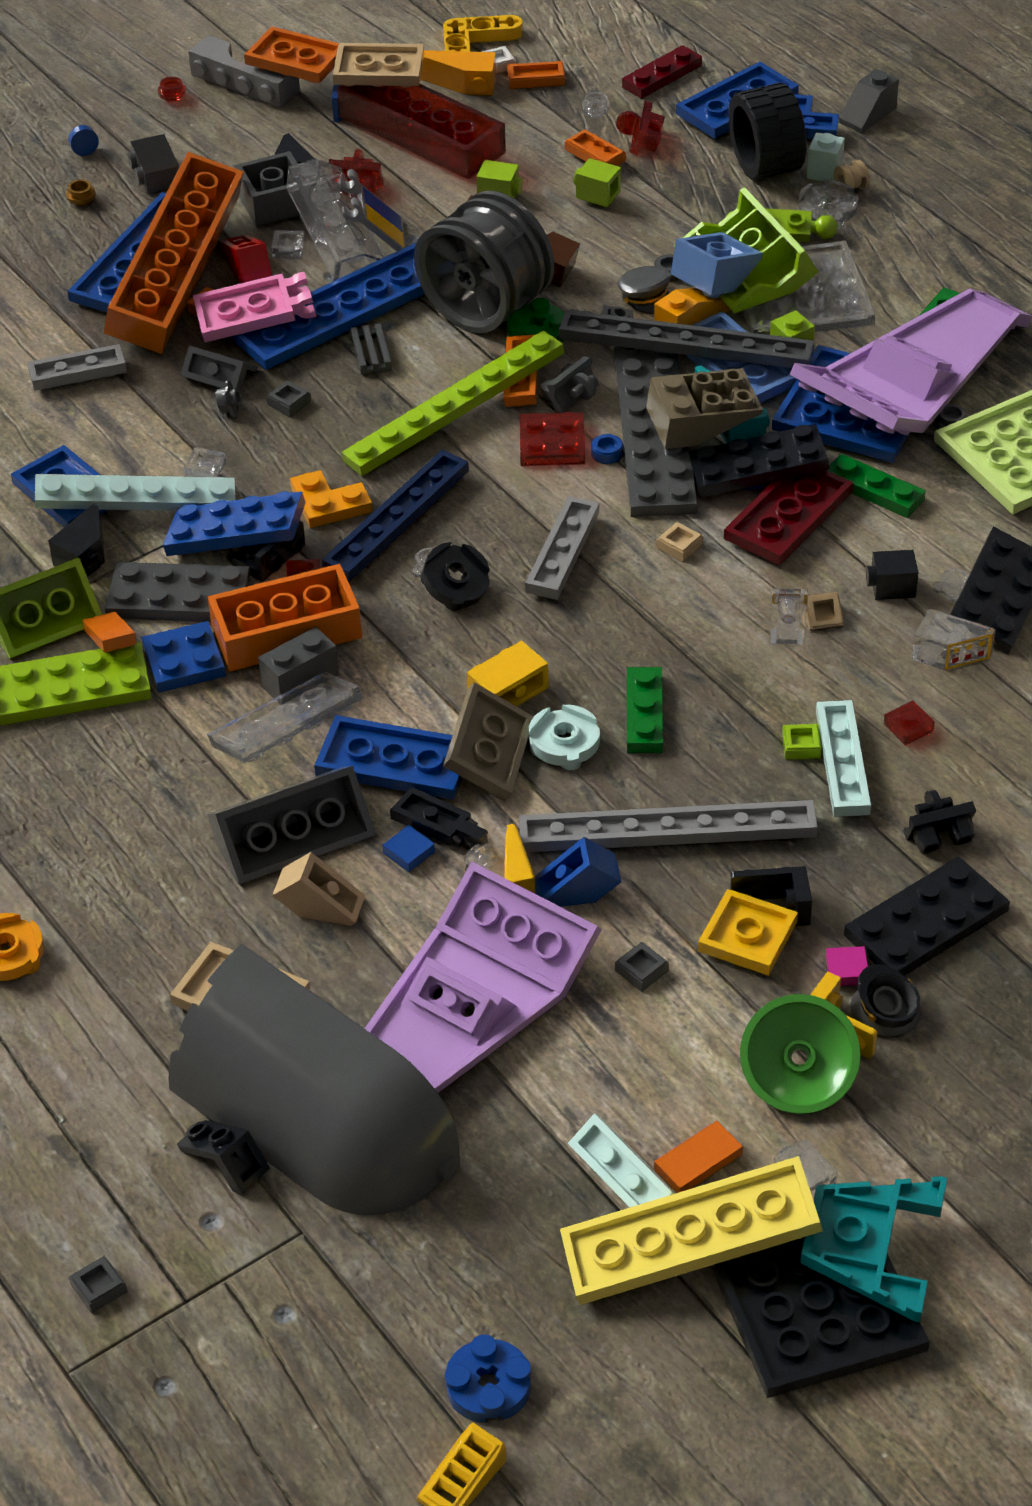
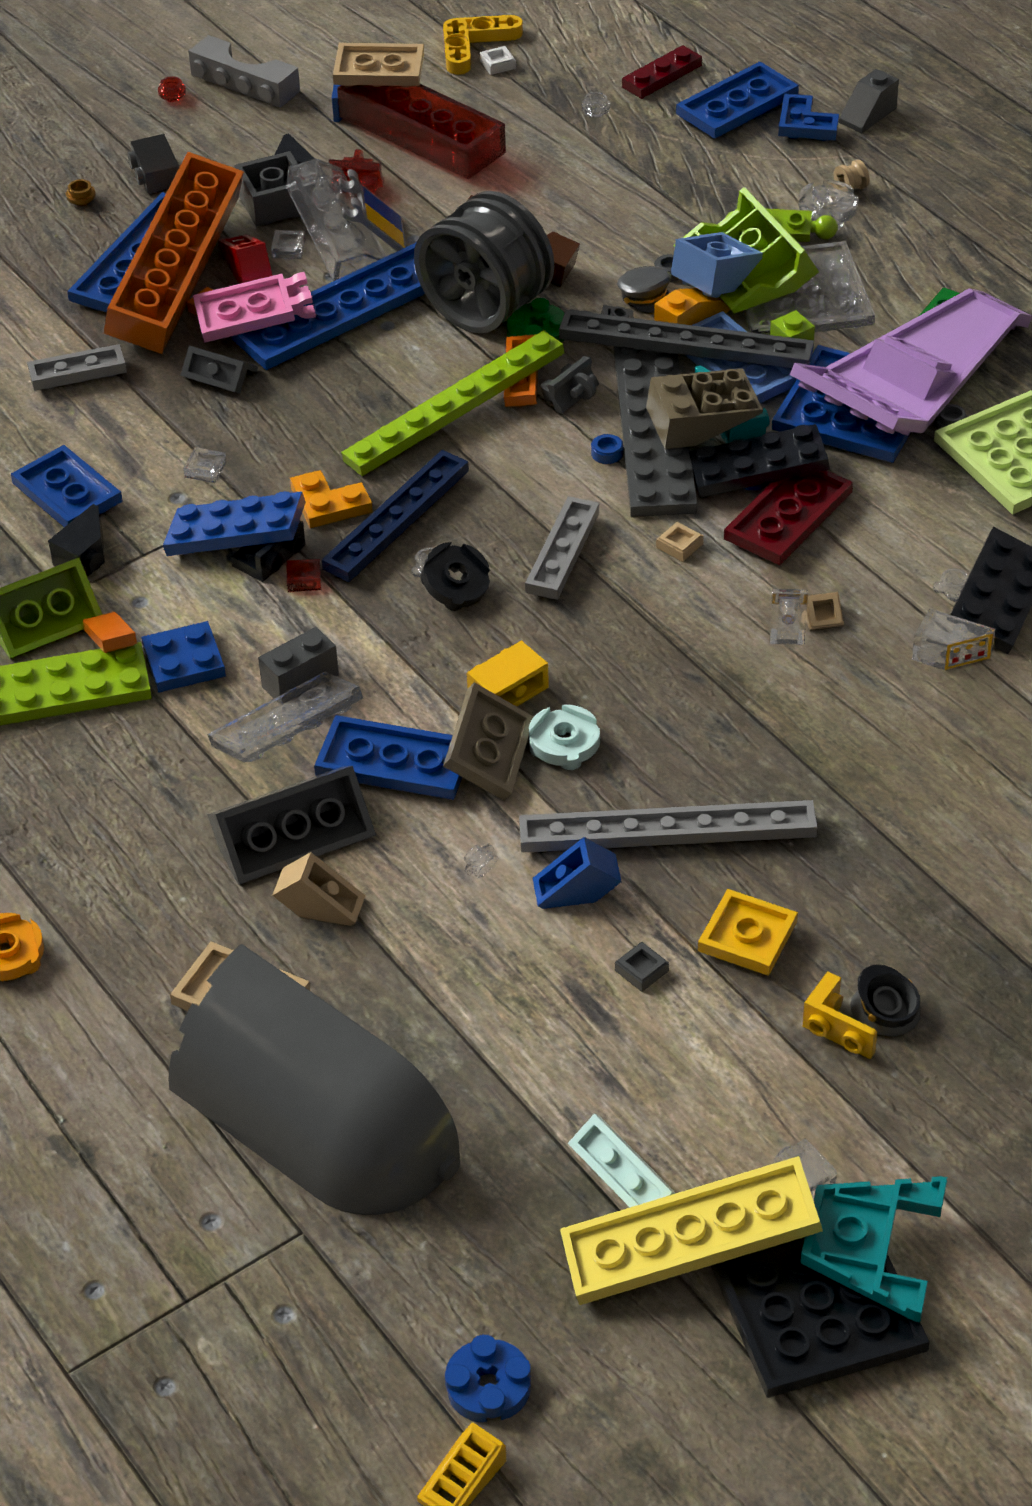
light aqua plate [35,474,235,511] -> none
blue tile [68,125,99,156] -> none
dark grey tile [69,1255,128,1313] -> none
dark grey plate [105,562,251,622] -> none
black bracket [177,1120,270,1194] -> none
orange brick [207,564,362,672] -> none
dark grey plate [216,380,242,418] -> none
orange plate [244,26,339,83] -> none
dark grey tile [266,380,311,417] -> none
dark grey tile [350,323,392,375] -> none
lavender wing [364,861,602,1093] -> none
blue tile [382,825,435,872] -> none
black hinge [390,787,489,855] -> none
light orange slope [420,50,496,95] -> none
lime brick [477,160,523,199] -> none
yellow slope [504,824,536,894] -> none
orange tile [507,61,565,89] -> none
clear red plate [520,412,585,466] -> none
orange plate [565,129,626,166] -> none
lime brick [573,158,621,207] -> none
clear red hips [616,100,665,155] -> none
green plate [627,667,663,753] -> none
orange tile [654,1121,743,1193] -> none
black tyre [729,82,807,180] -> none
black bracket [730,866,812,926] -> none
bright green dish [740,994,860,1114] -> none
lime tile [782,724,822,760] -> none
light aqua brick [807,133,845,183] -> none
light aqua plate [816,700,871,817] -> none
dark pink tile [825,946,868,986] -> none
green plate [827,454,926,518] -> none
black plate [844,856,1010,976] -> none
black brick [866,550,919,600] -> none
clear red plate [884,700,935,746] -> none
black hips [903,790,976,854] -> none

